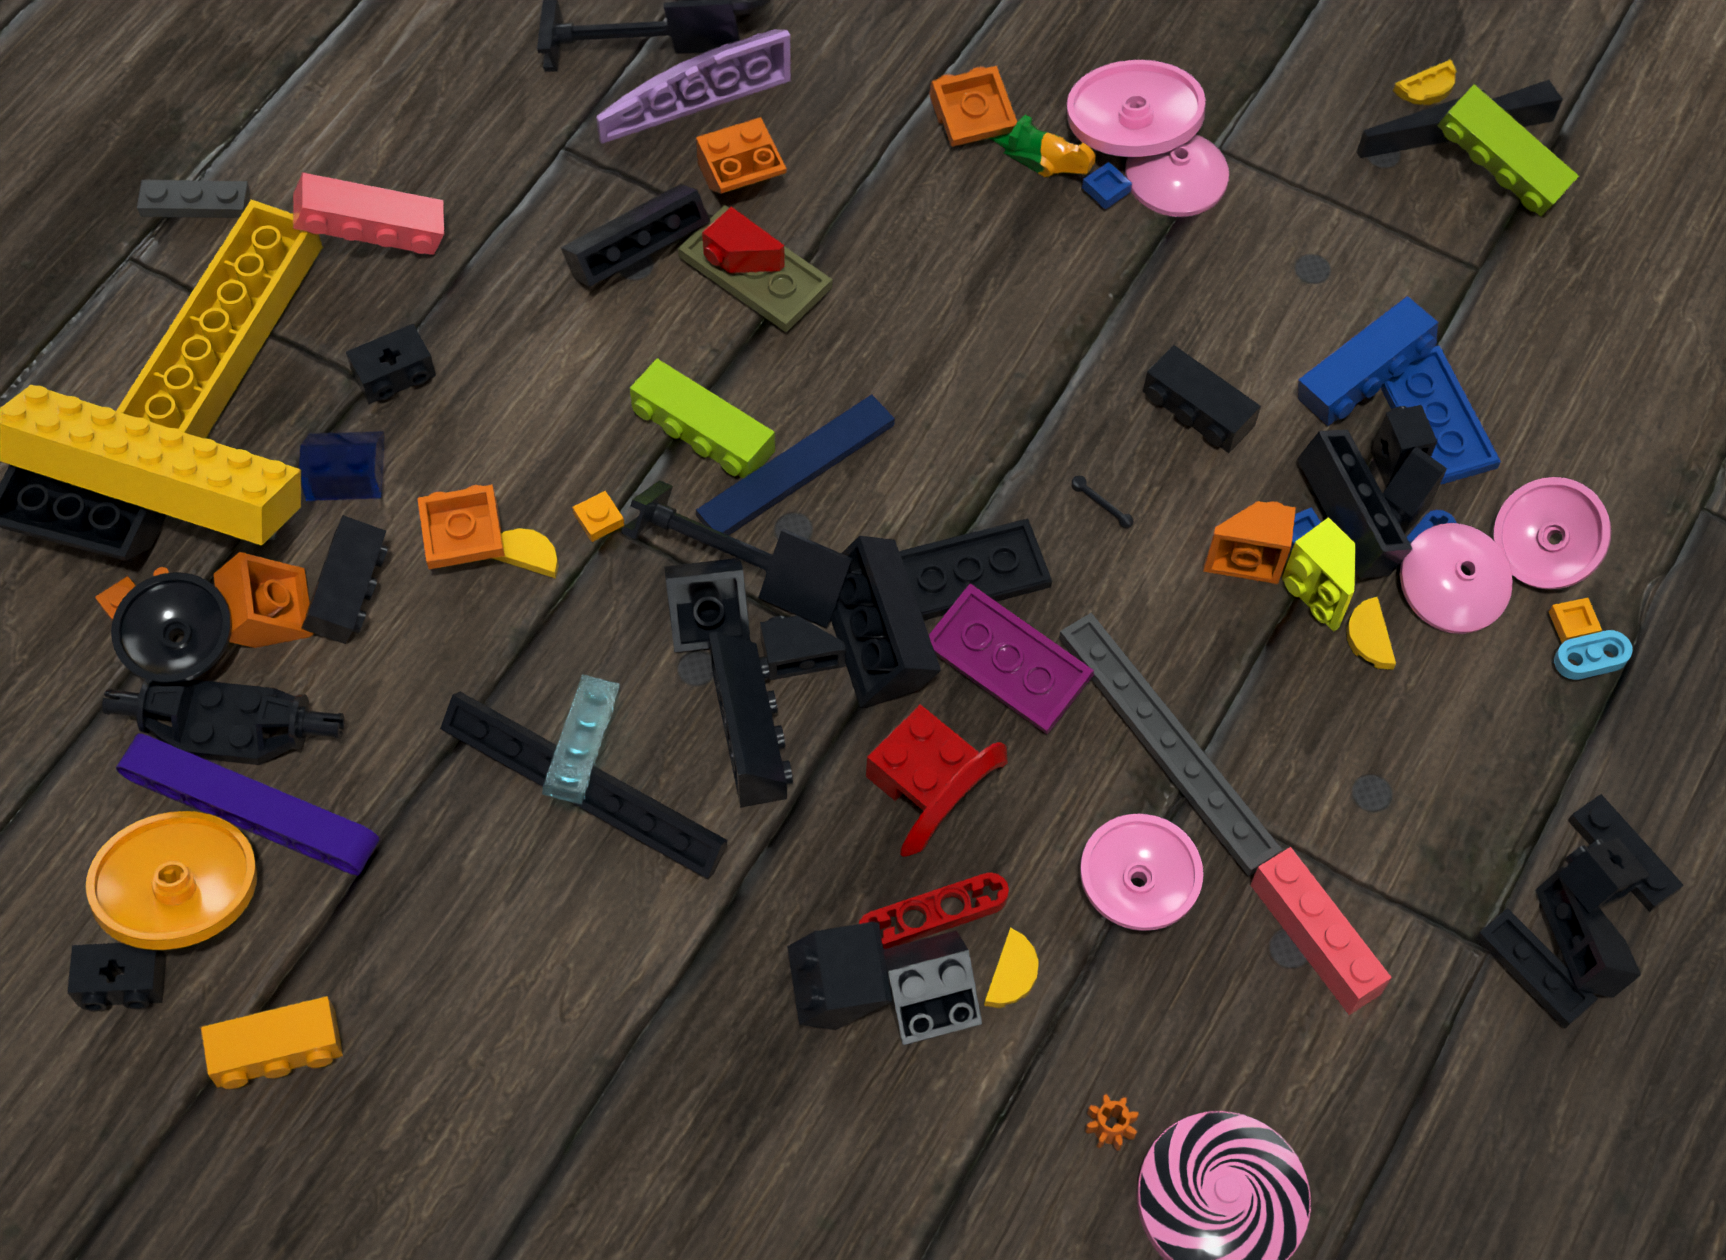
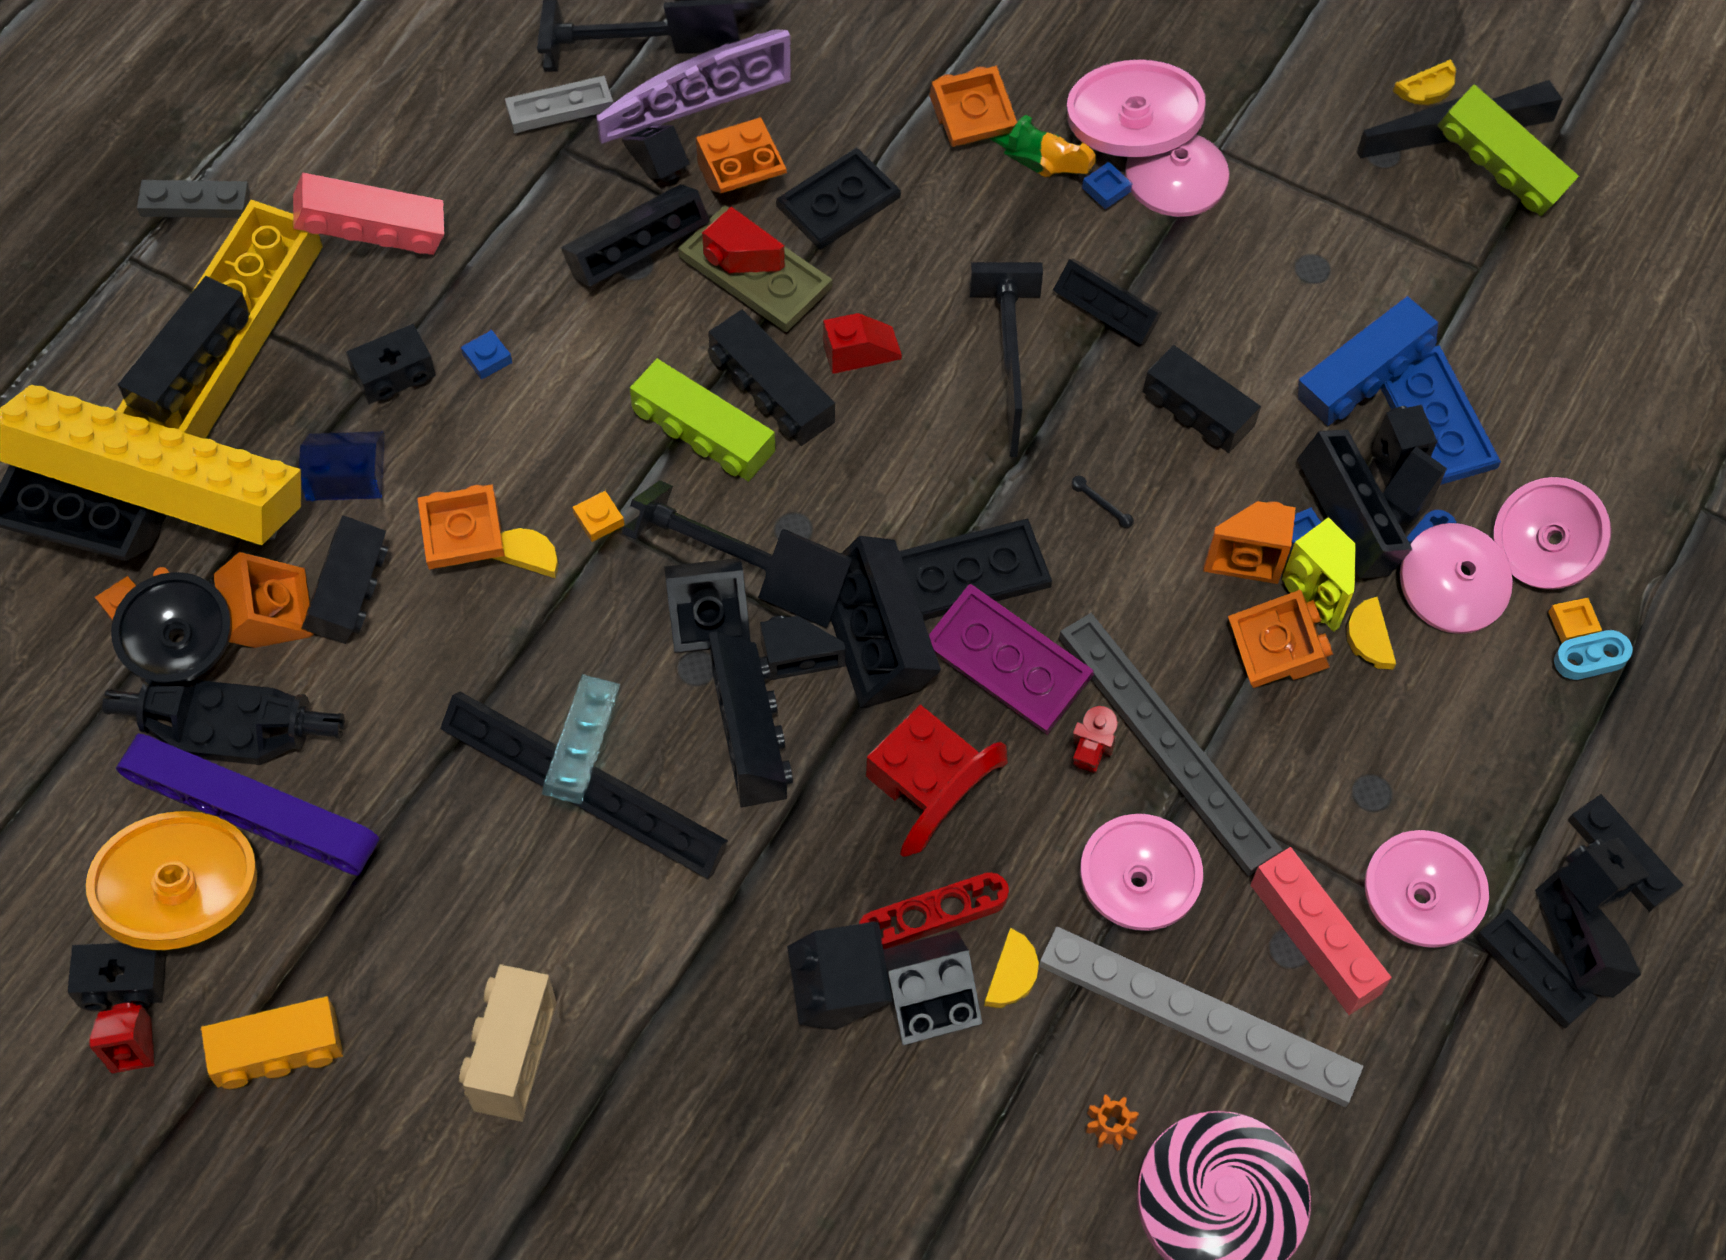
dark blue tile [696,394,895,535] -> none
none -> red slope [89,1003,154,1074]
none -> black brick [118,275,250,423]
none -> tan brick [459,964,557,1122]
none -> blue plate [461,330,512,380]
none -> light grey plate [505,76,613,133]
none -> black slope [622,125,690,182]
none -> black brick [708,309,835,446]
none -> black tile [776,147,901,250]
none -> red slope [823,313,902,374]
none -> black piece [969,262,1043,457]
none -> light grey plate [1039,927,1363,1108]
none -> black plate [1053,259,1162,344]
none -> hips [1073,706,1118,774]
none -> orange plate [1228,589,1333,688]
none -> bright pink dish [1365,830,1489,948]

